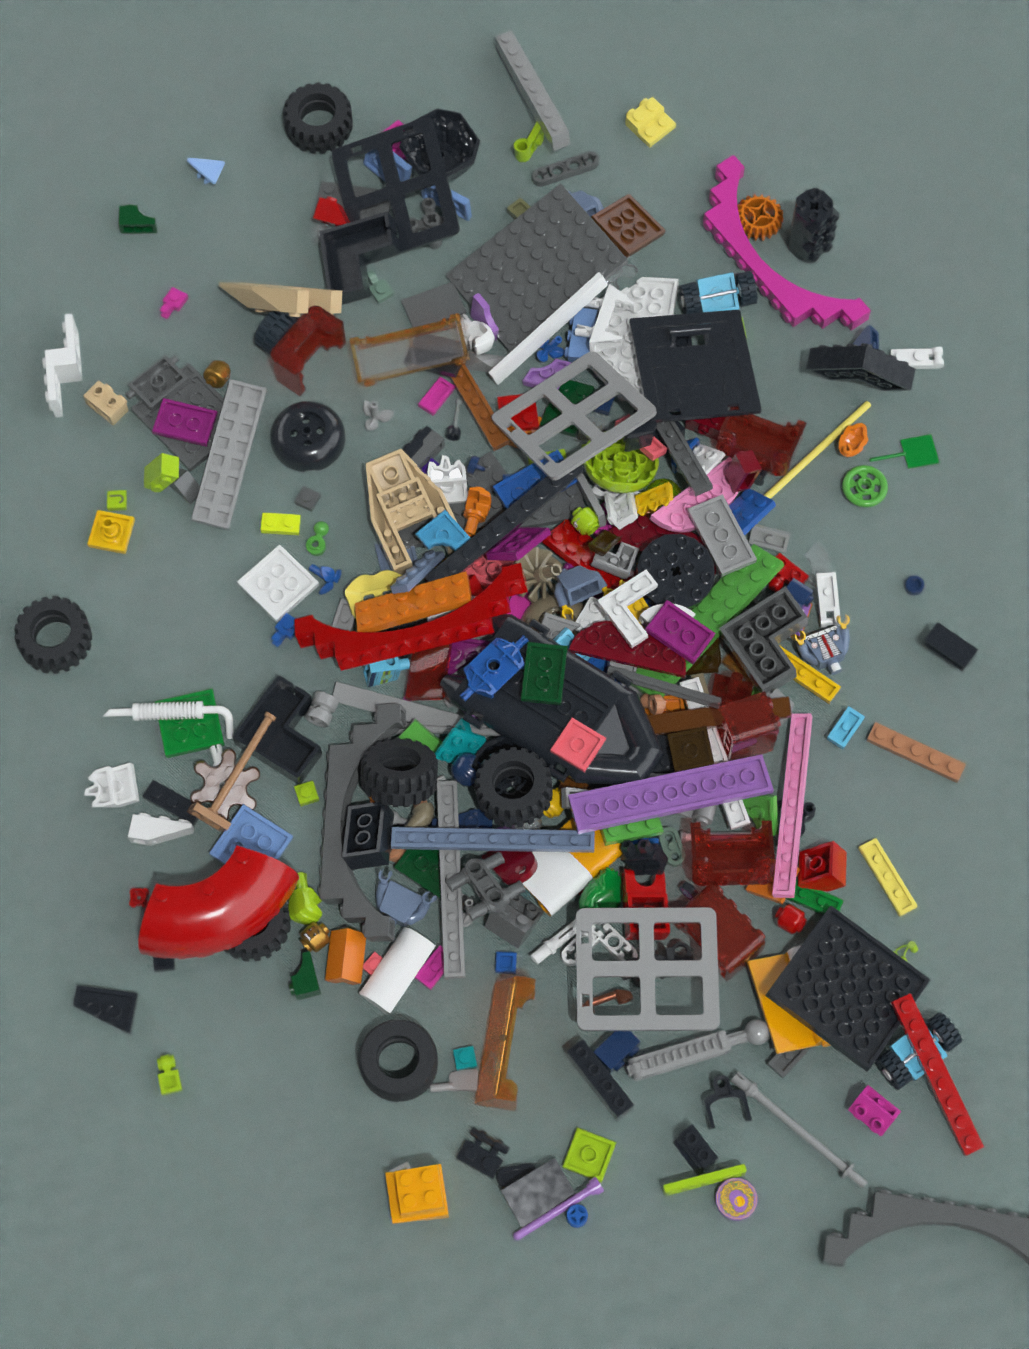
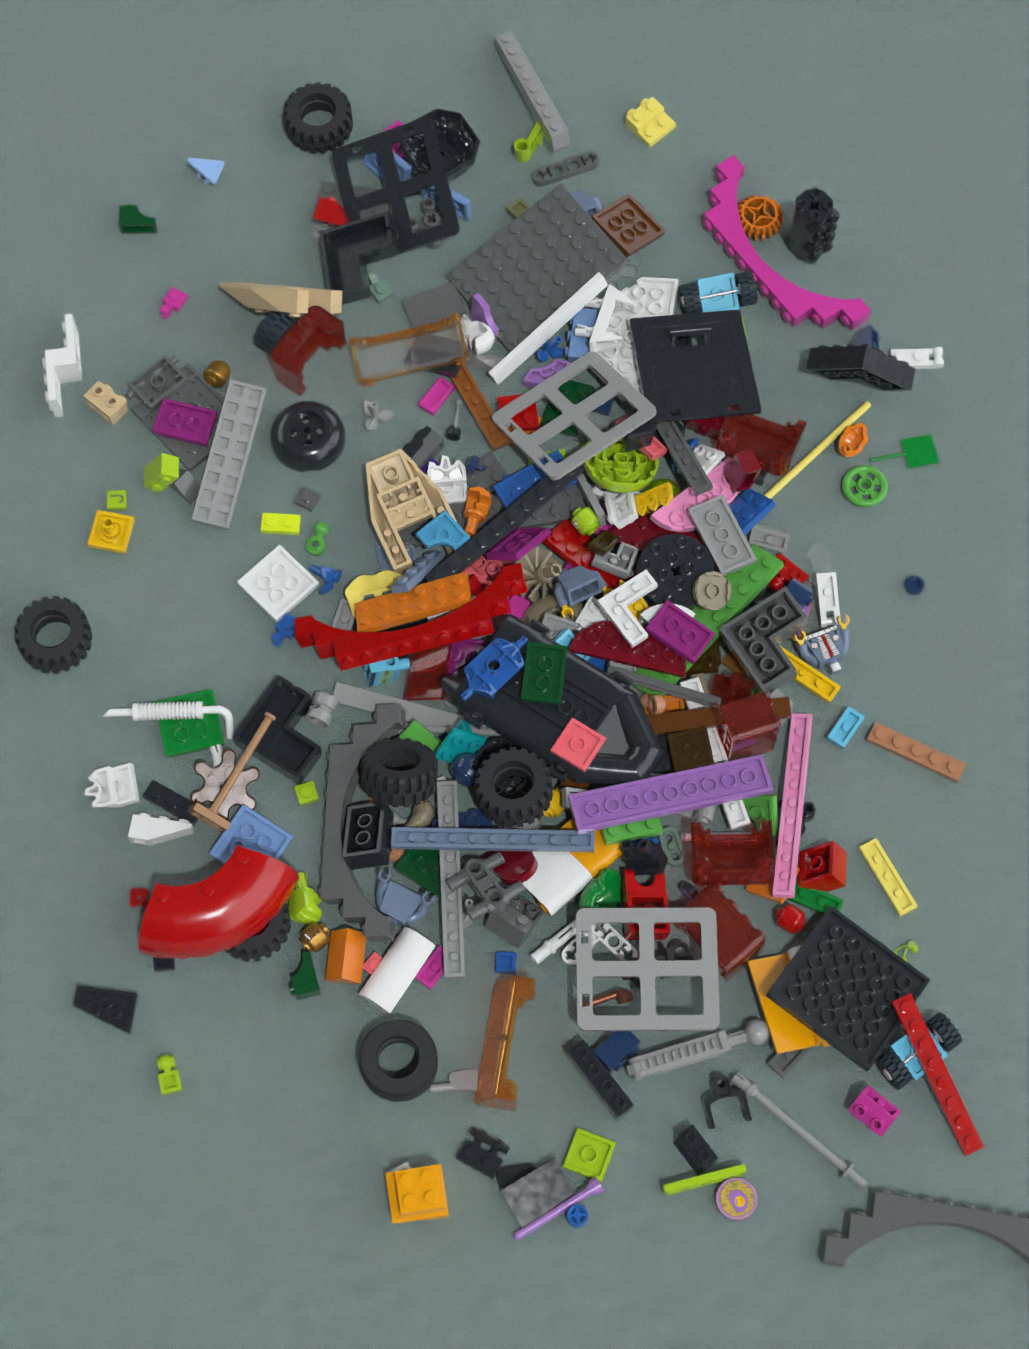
teal plate [453,1046,477,1071] -> none
black piece [922,622,979,672] -> none
none -> dark tan tile [693,571,731,611]

